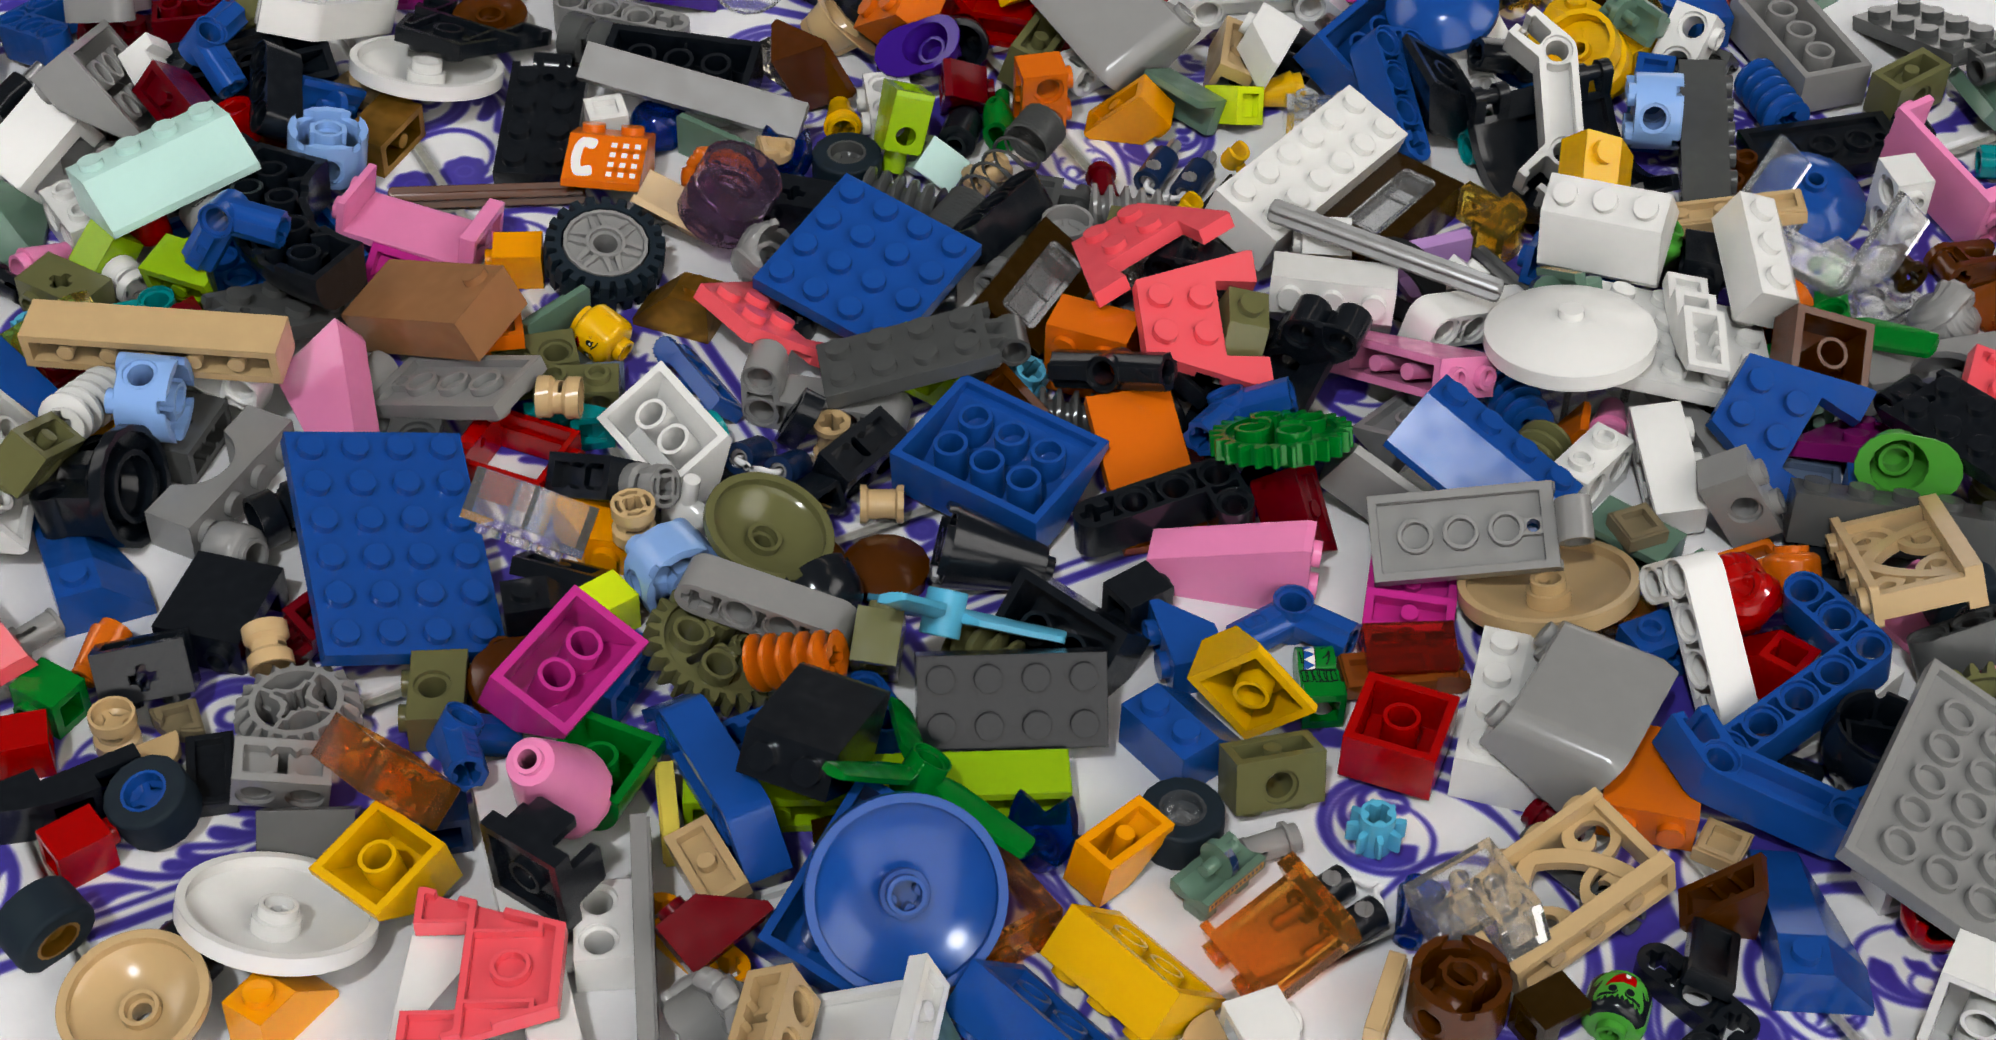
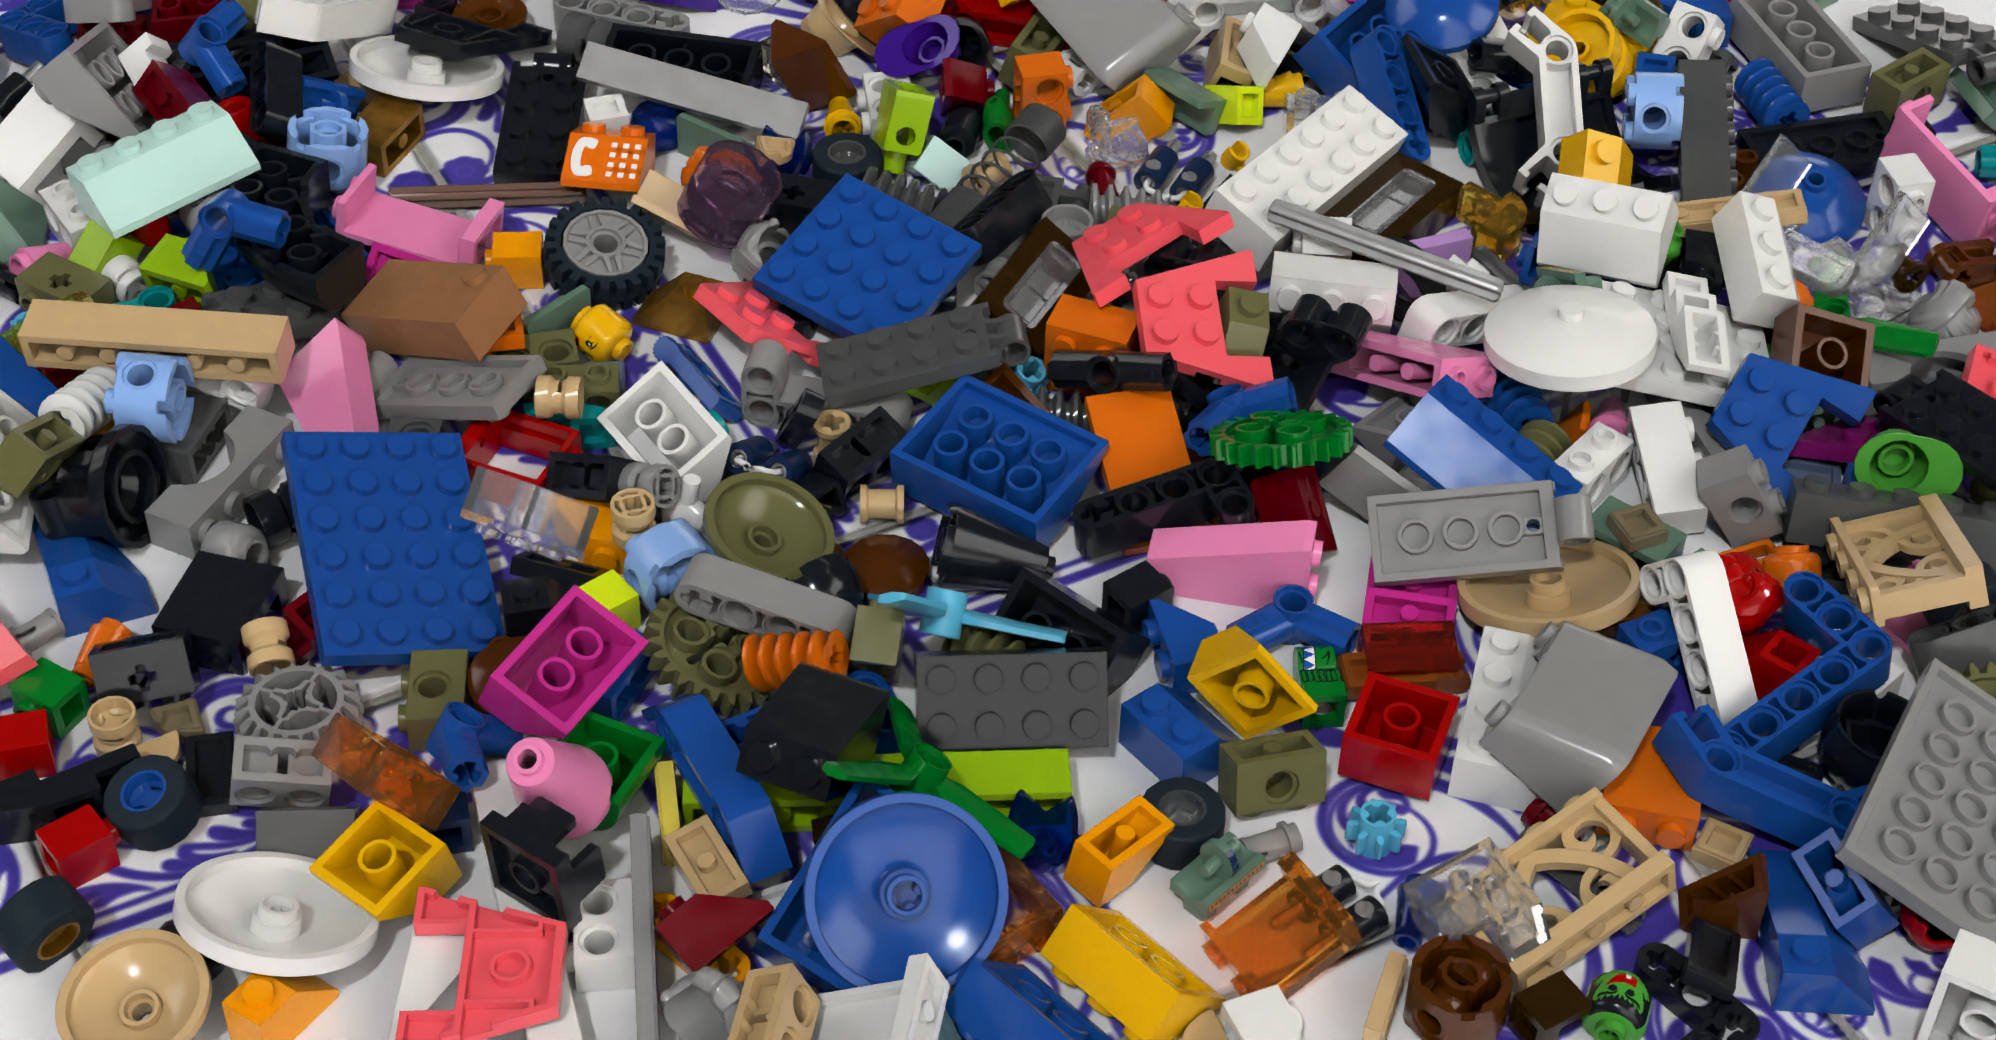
none -> clear hair [1084,105,1149,173]
none -> blue brick [1791,827,1900,951]

